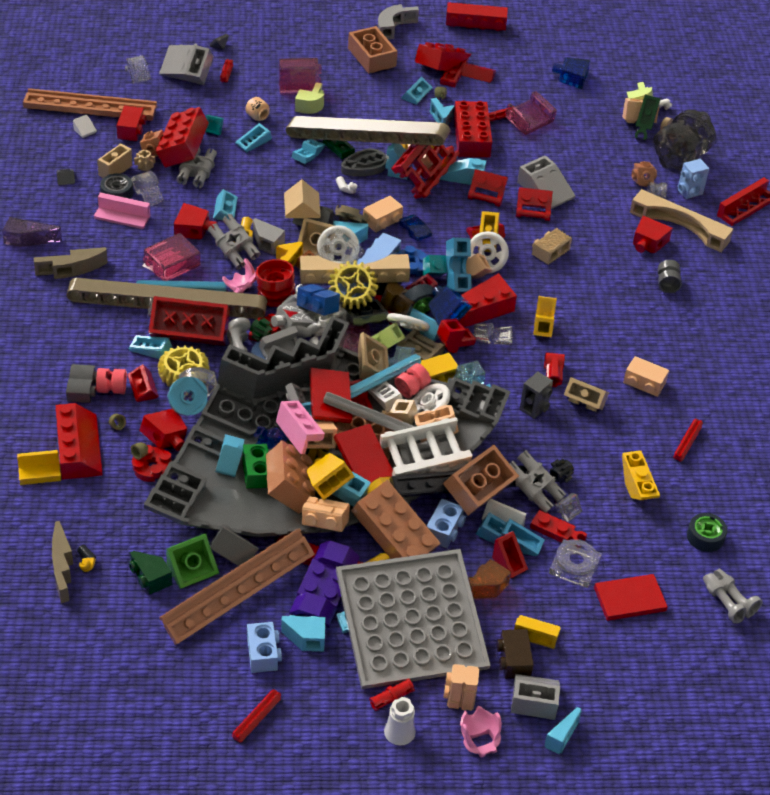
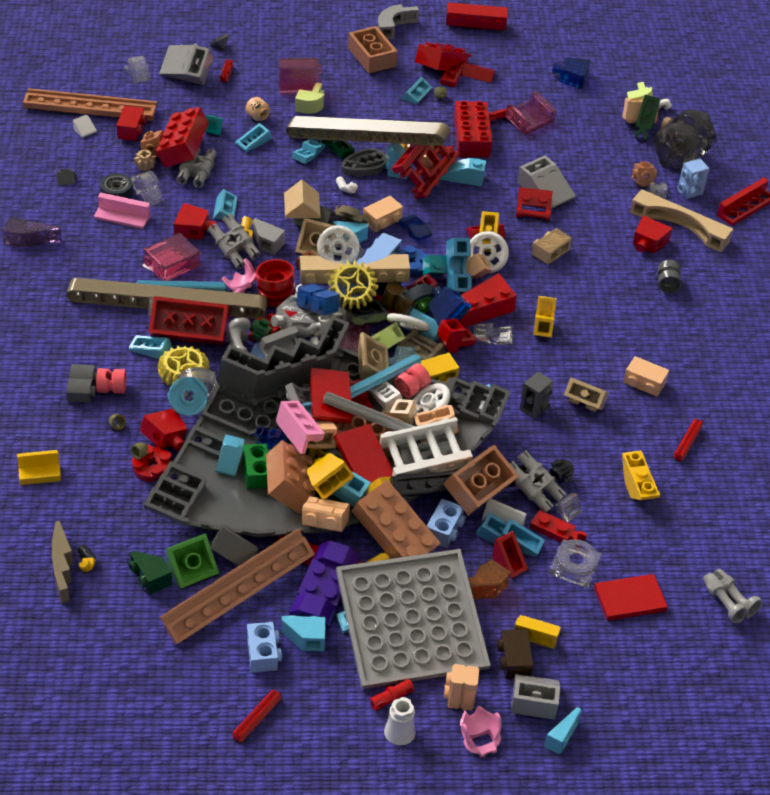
dark tan slope [34,247,108,279] -> none
red slope [55,403,103,480] -> none
tan brick [97,144,132,178] -> none
red slope [127,364,159,402] -> none
yellow slope [276,242,303,267] -> none
medium azure slope [430,98,455,125] -> none
clear light blue brick [454,360,486,384] -> none
red plate [468,169,508,207] -> none
red piece [544,352,565,387] -> none
black wheel [687,513,728,552] -> none

